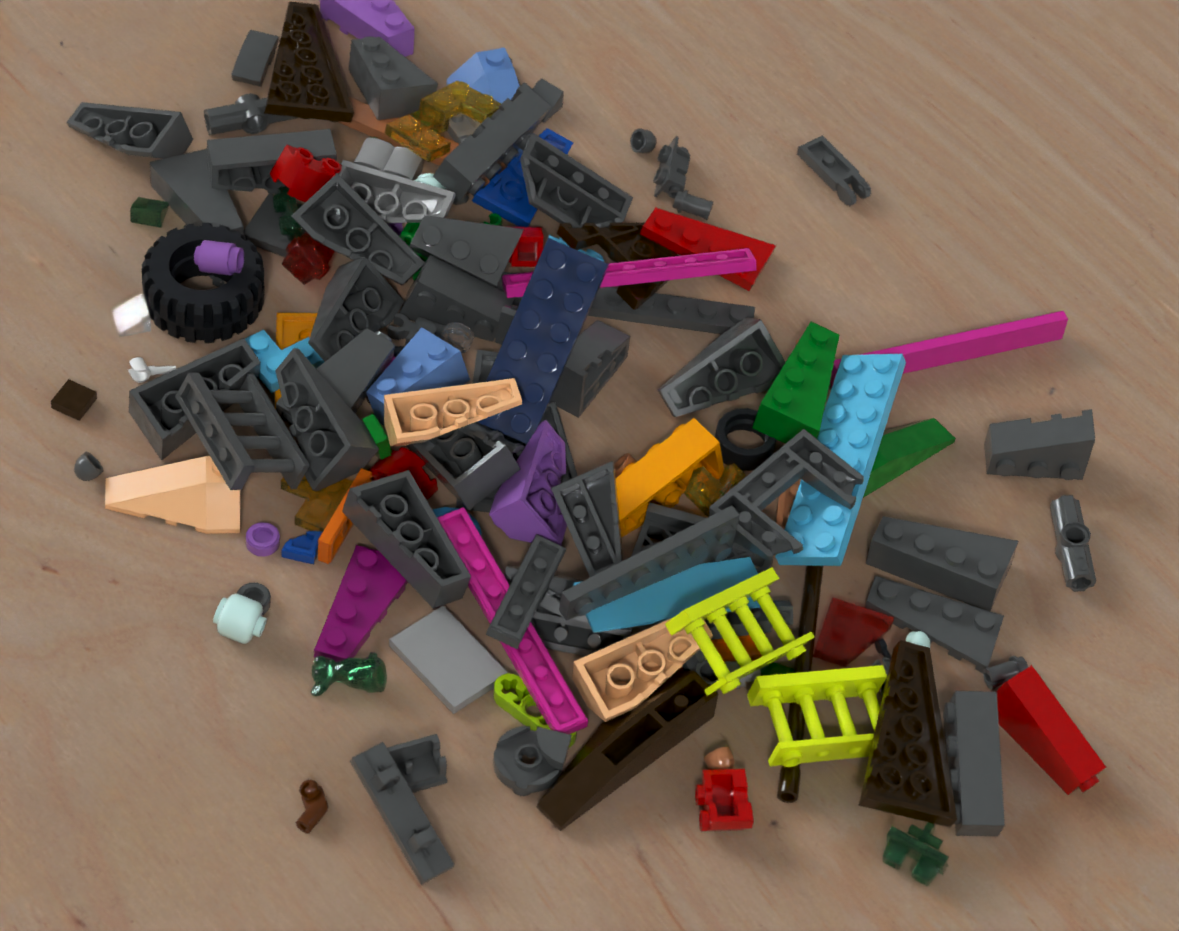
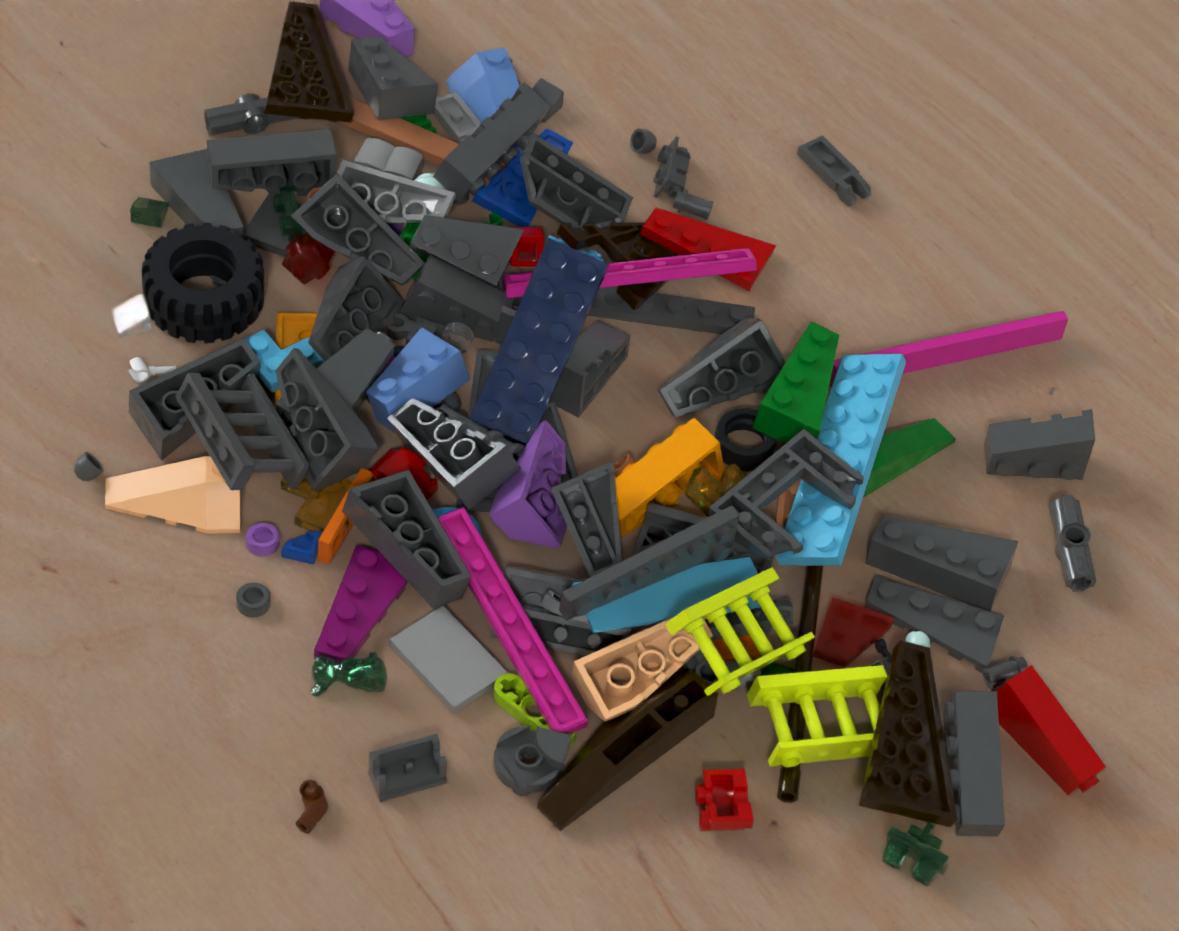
dark brown tile [51,379,97,421] -> none
dark grey wedge [67,102,194,159] -> none
medium lavender brick [194,240,244,276] -> none
light aqua head [213,593,267,644] -> none
dark grey slope [231,30,279,87] -> none
red cylinder [270,144,342,202] -> none
dark grey hinge [350,742,455,885] -> none
green tile [362,414,392,460] -> none
light nougat wedge [384,378,522,447] -> none
clear yellow plate [385,106,451,162] -> none
clear yellow plate [419,81,501,123] -> none
dark grey tile [486,534,567,649] -> none
nougat hinge [704,746,735,770] -> none

